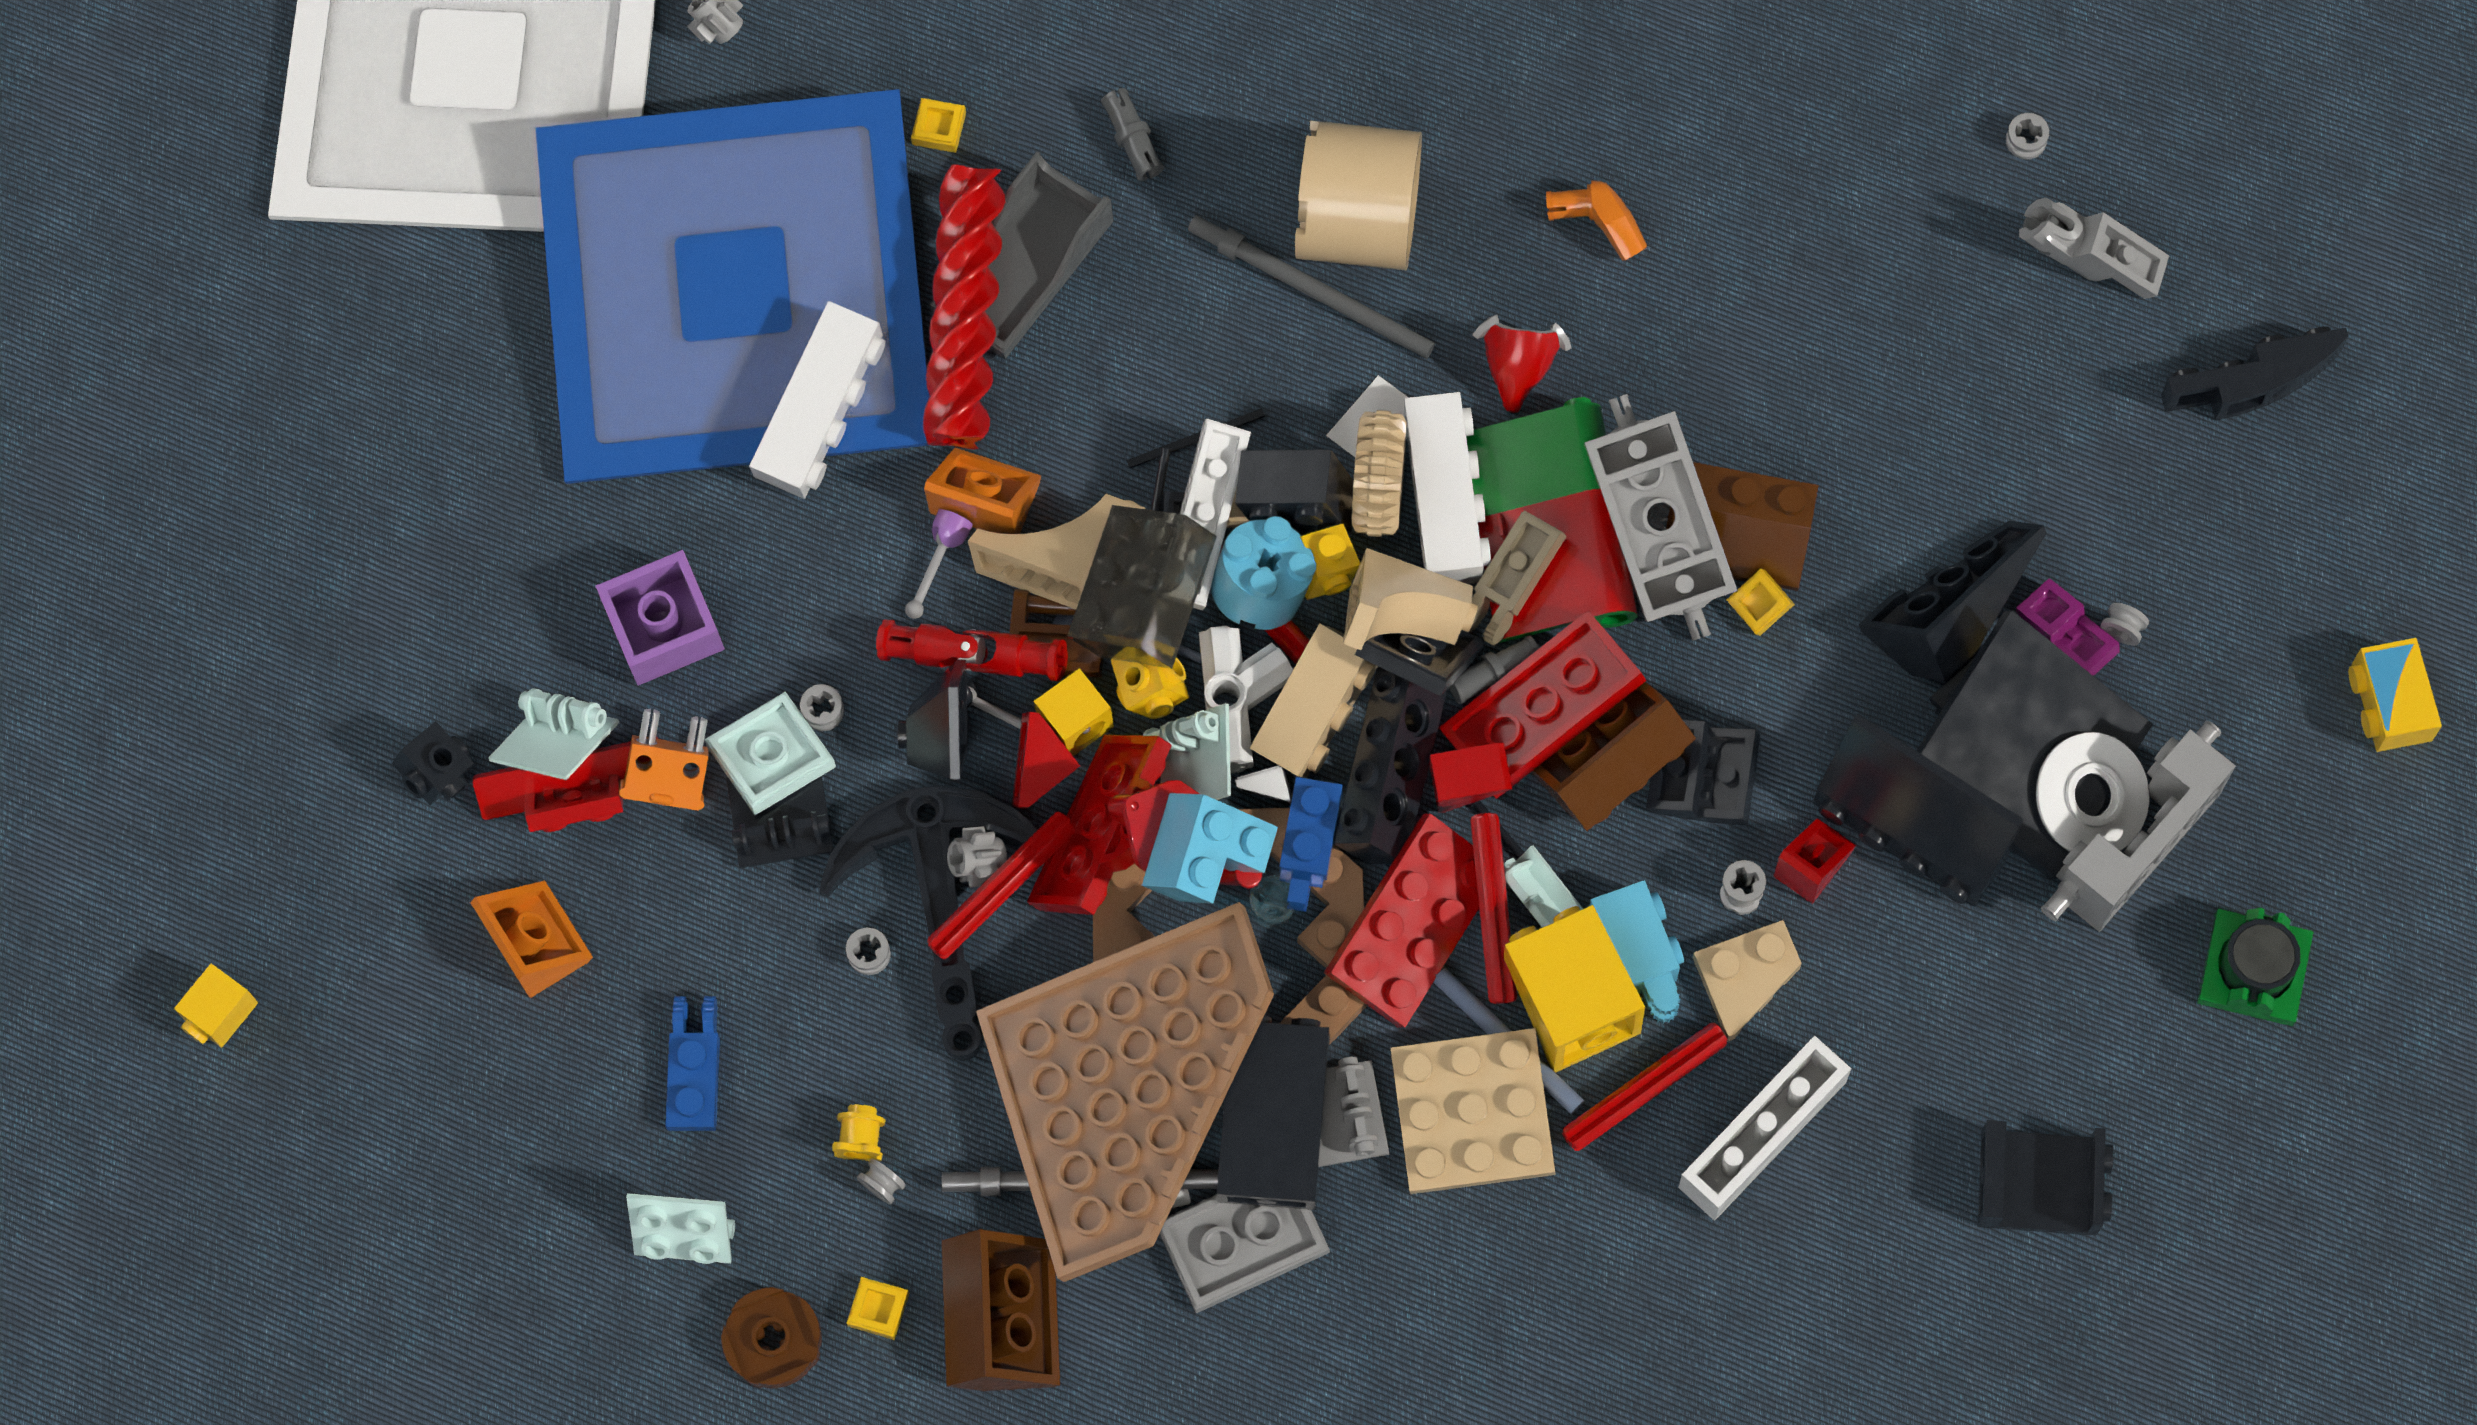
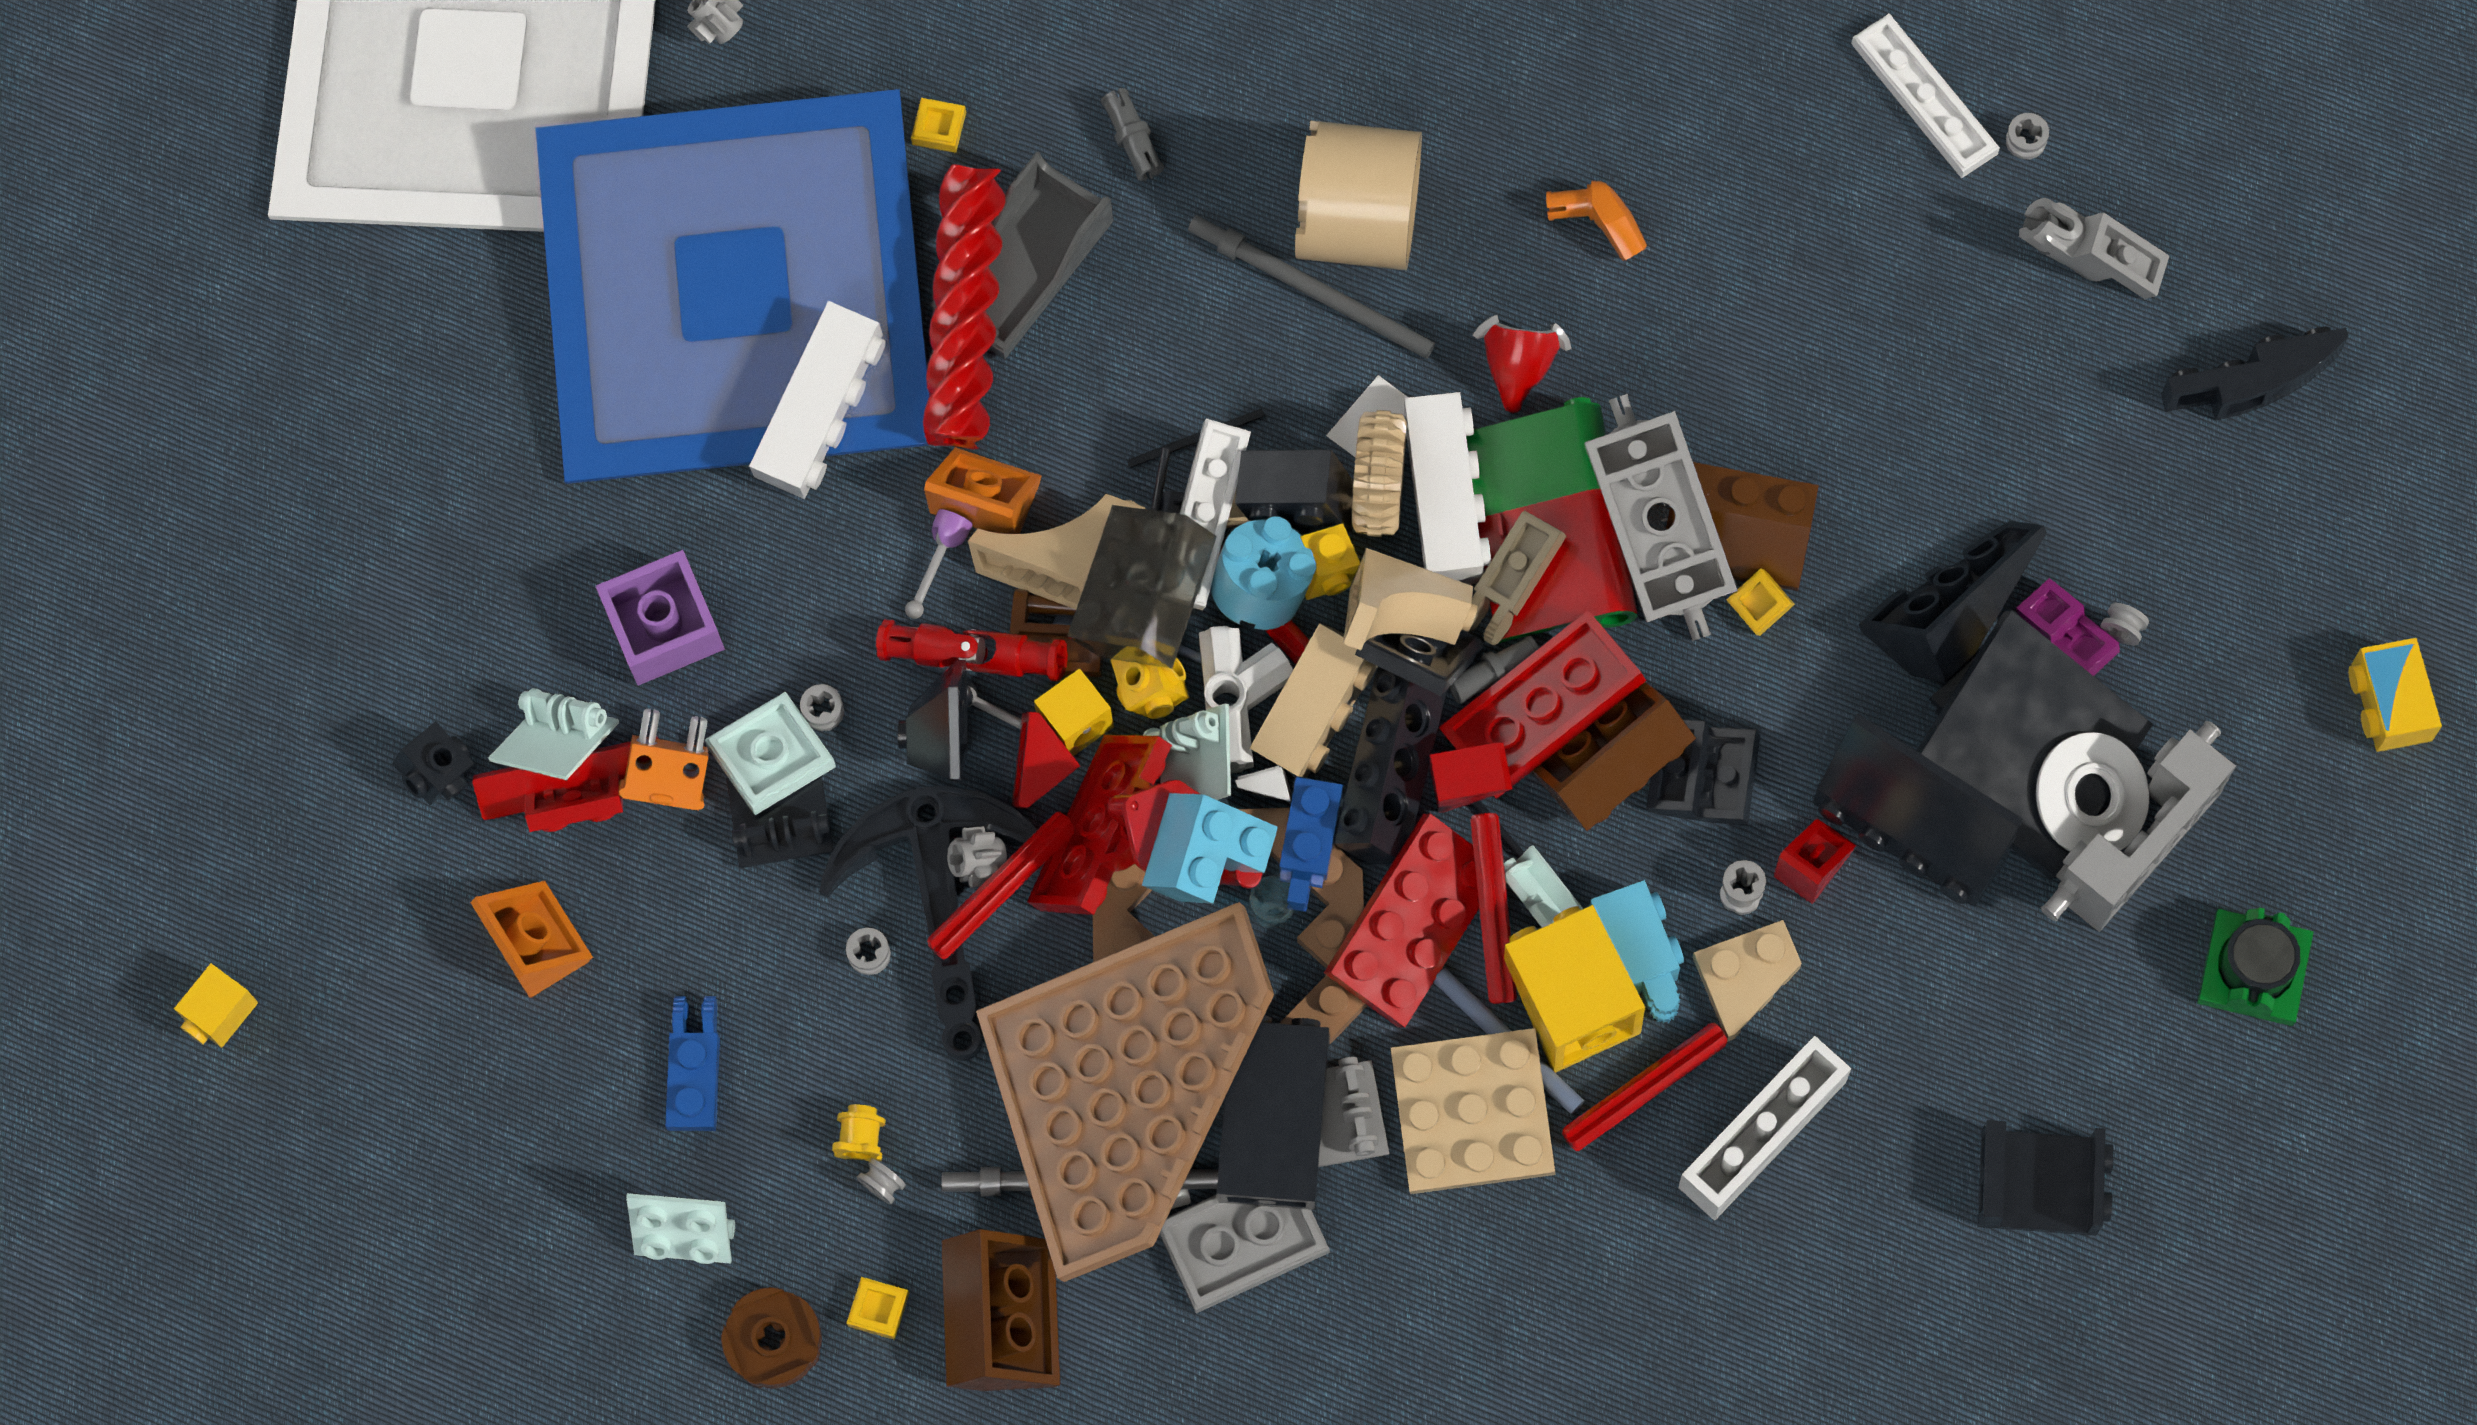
none -> white tile [1851,14,2000,178]

